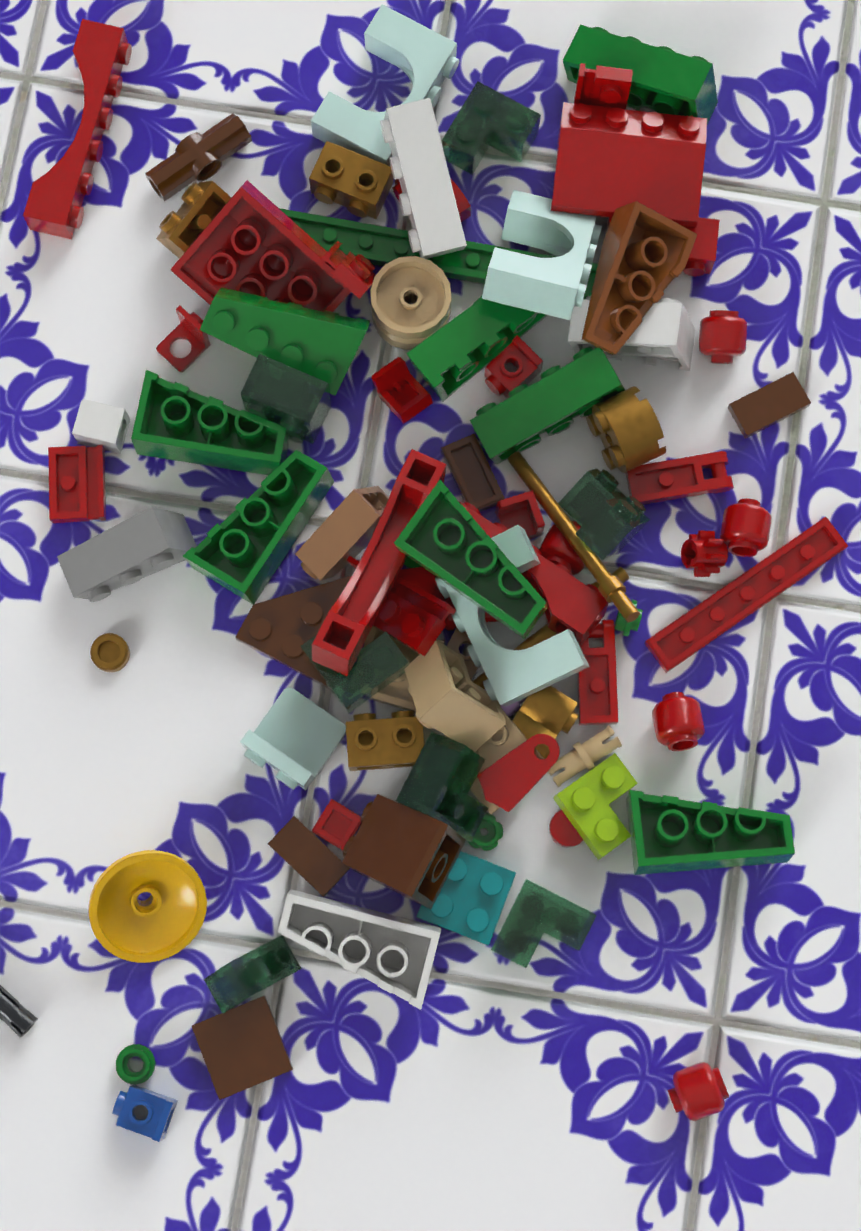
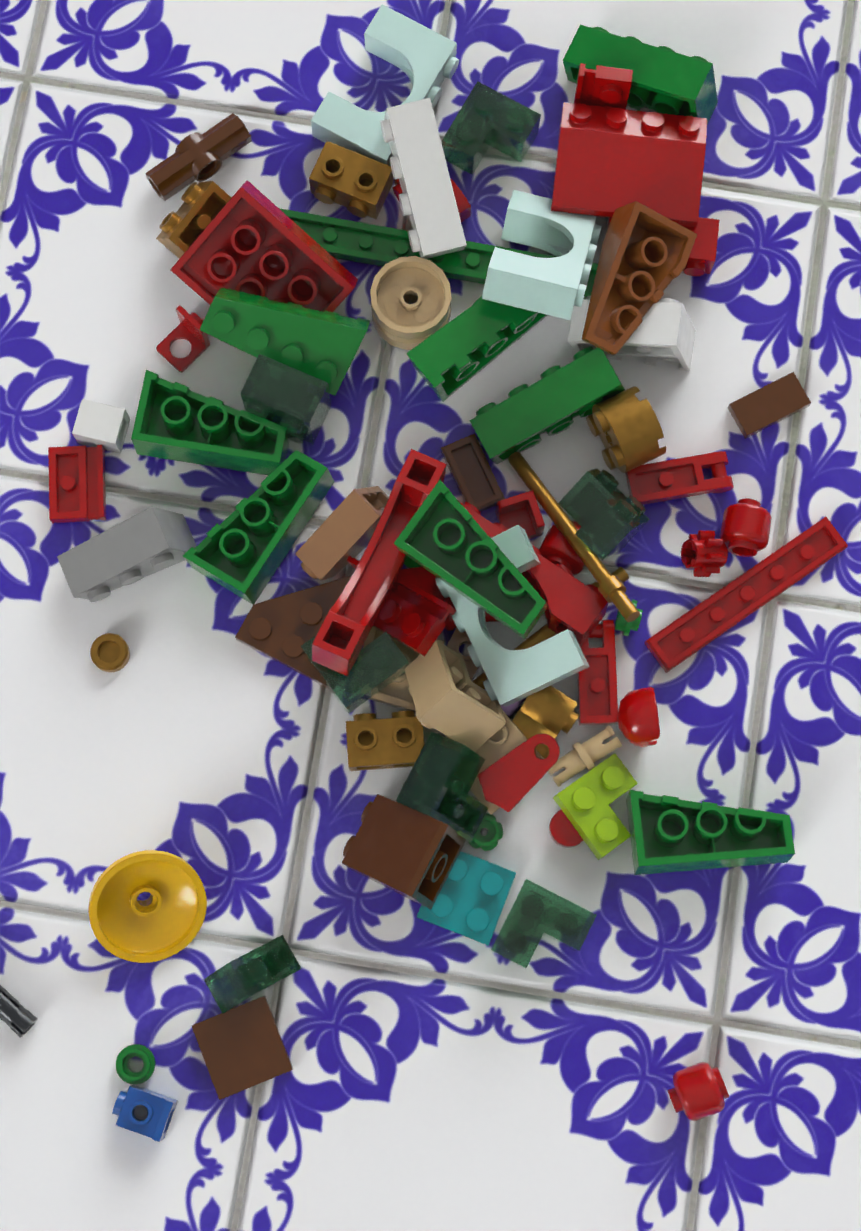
red arch [23,19,132,240] -> none
light aqua bracket [240,687,346,790] -> none
reddish brown tile [268,816,350,897] -> none
white wedge [278,889,441,1010] -> none
red tile [311,799,362,851] -> none
red plate [319,241,375,299] -> none
red bracket [371,357,433,424] -> none
red brick [484,335,543,399] -> none
red head [652,692,705,751] -> none
red head [699,310,747,364] -> none
none -> red hair [617,687,660,747]

